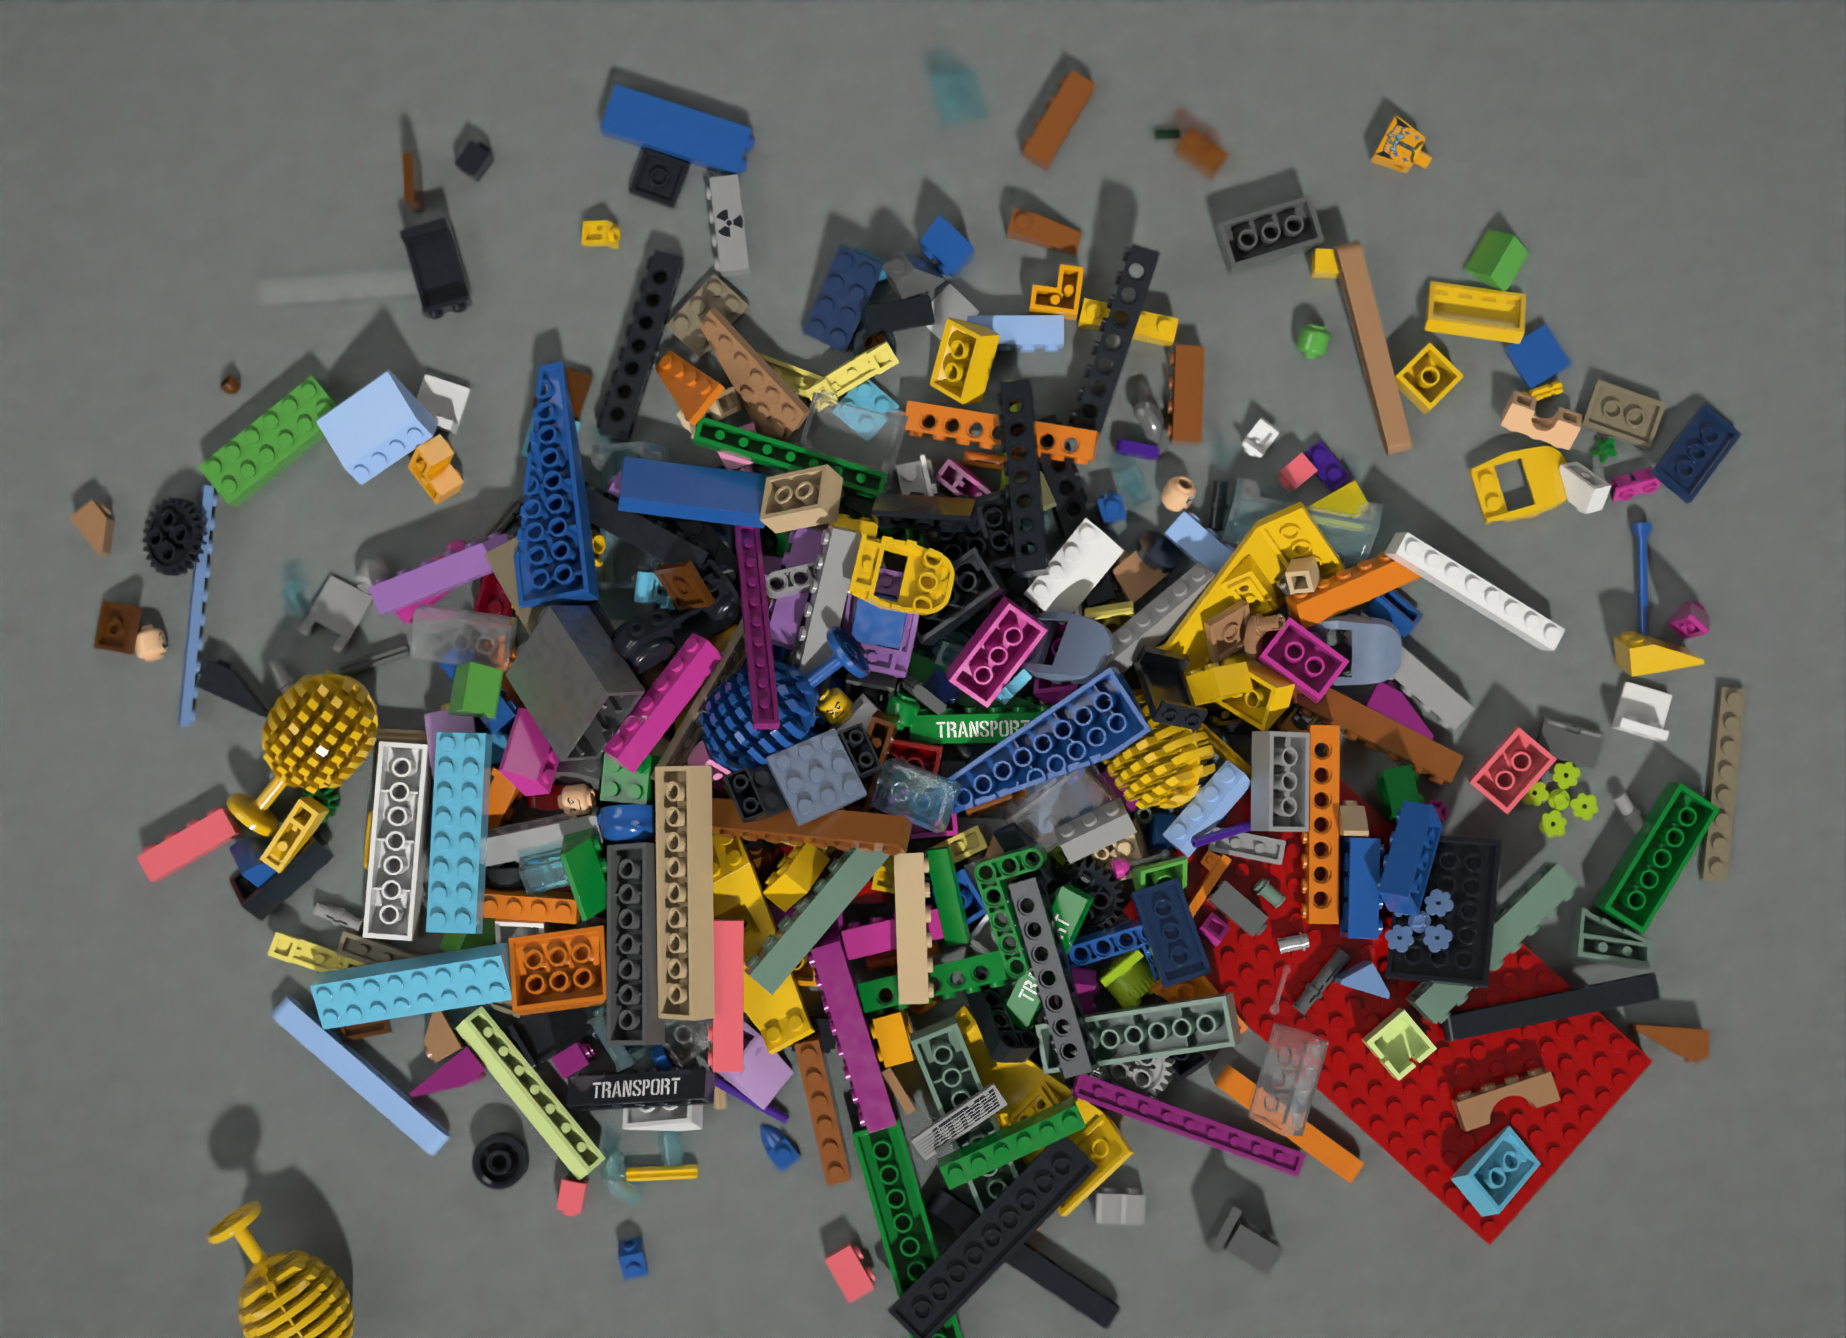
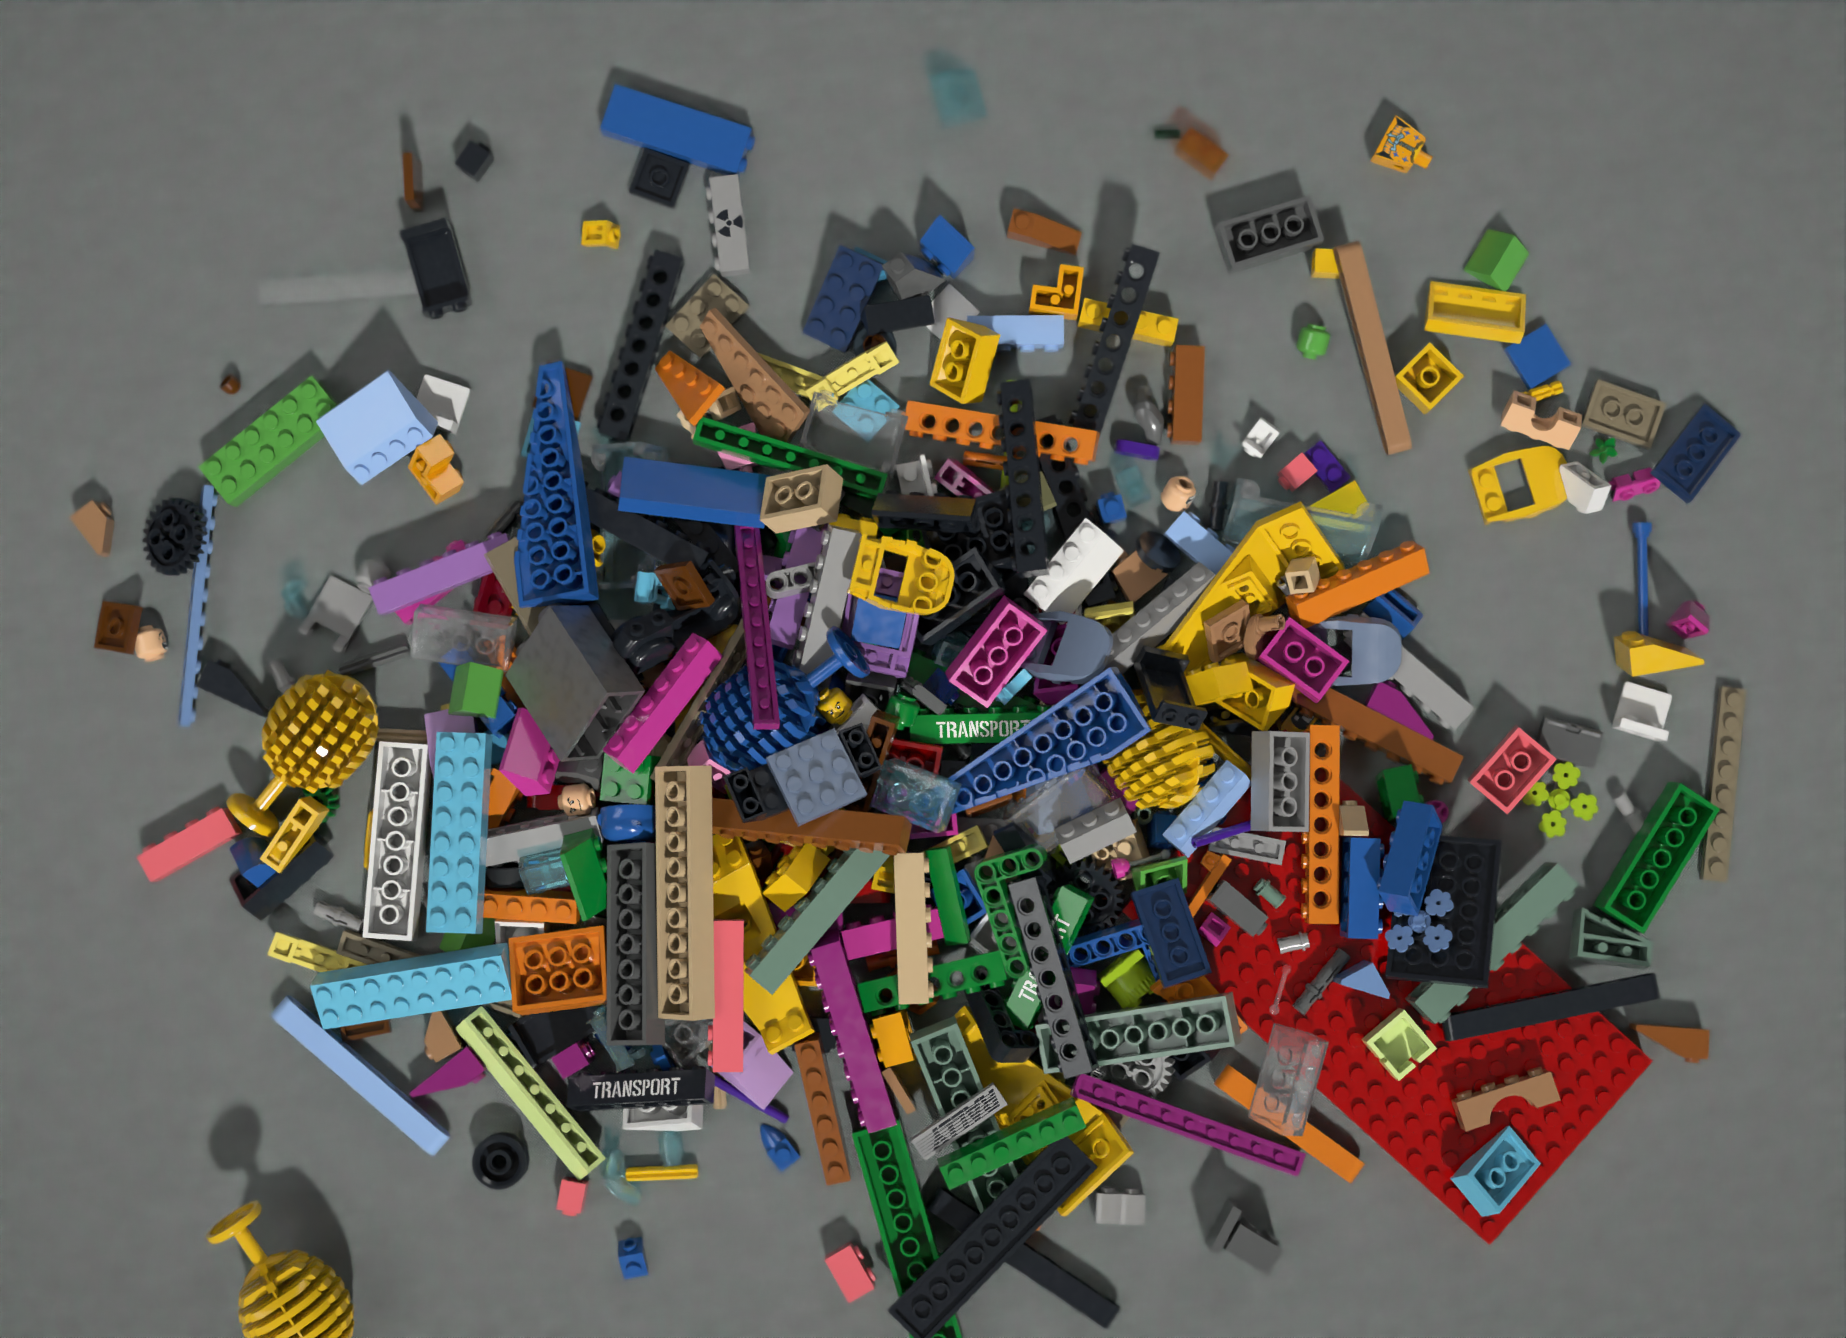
dark orange brick [1021,70,1096,172] -> none
white brick [1384,532,1565,651] -> none

